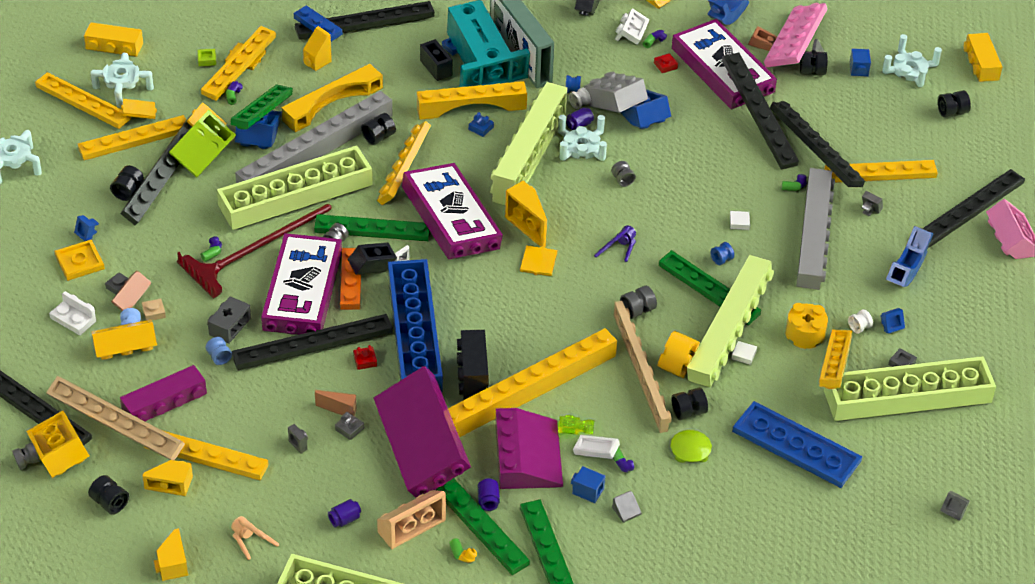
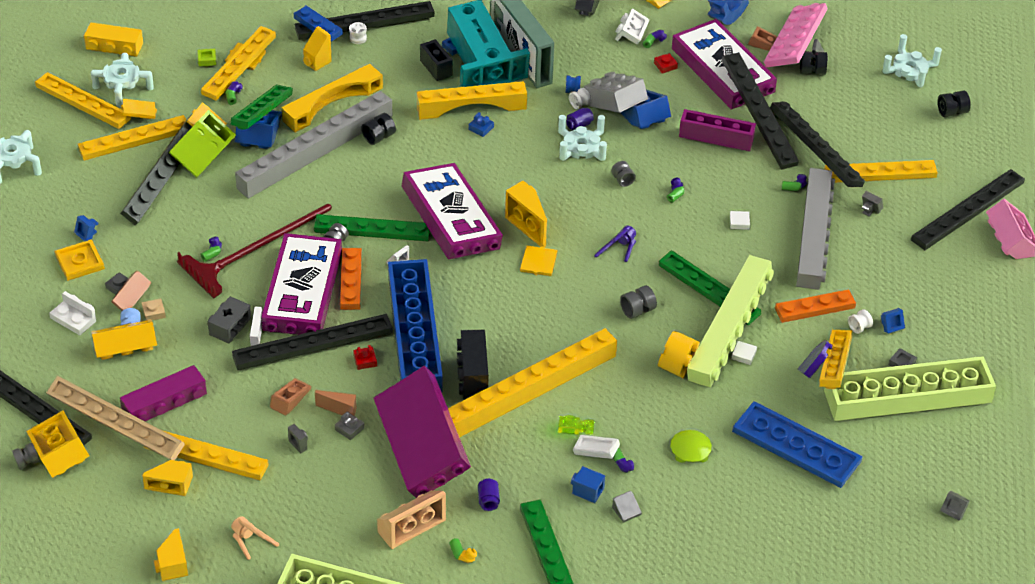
black wheel [88,475,129,515] -> none
black wheel [110,165,144,201] -> none
medium blue wheel [205,337,232,365] -> none
yellowish green brick [217,146,373,230] -> none
dark purple brick [328,499,361,528] -> none
black brick [348,242,397,275] -> none
yellow plate [377,121,431,205] -> none
green plate [436,478,530,575] -> none
yellowish green brick [490,82,567,205] -> none
magenta slope [495,408,563,489] -> none
tan plate [614,301,671,433] -> none
black wheel [671,387,708,420] -> none
blue wheel [710,242,734,265] -> none
yellow brick [785,303,828,349] -> none
blue brick [849,49,871,76] -> none
arch [886,226,933,287] -> none
yellow brick [964,33,1002,82] -> none
none -> white tile [250,307,263,346]
none -> nougat slope [270,378,312,415]
none -> white wheel [349,22,367,44]
none -> bright green arm [667,177,685,203]
none -> magenta brick [679,109,756,151]
none -> orange plate [775,289,856,323]
none -> tile [798,340,832,378]

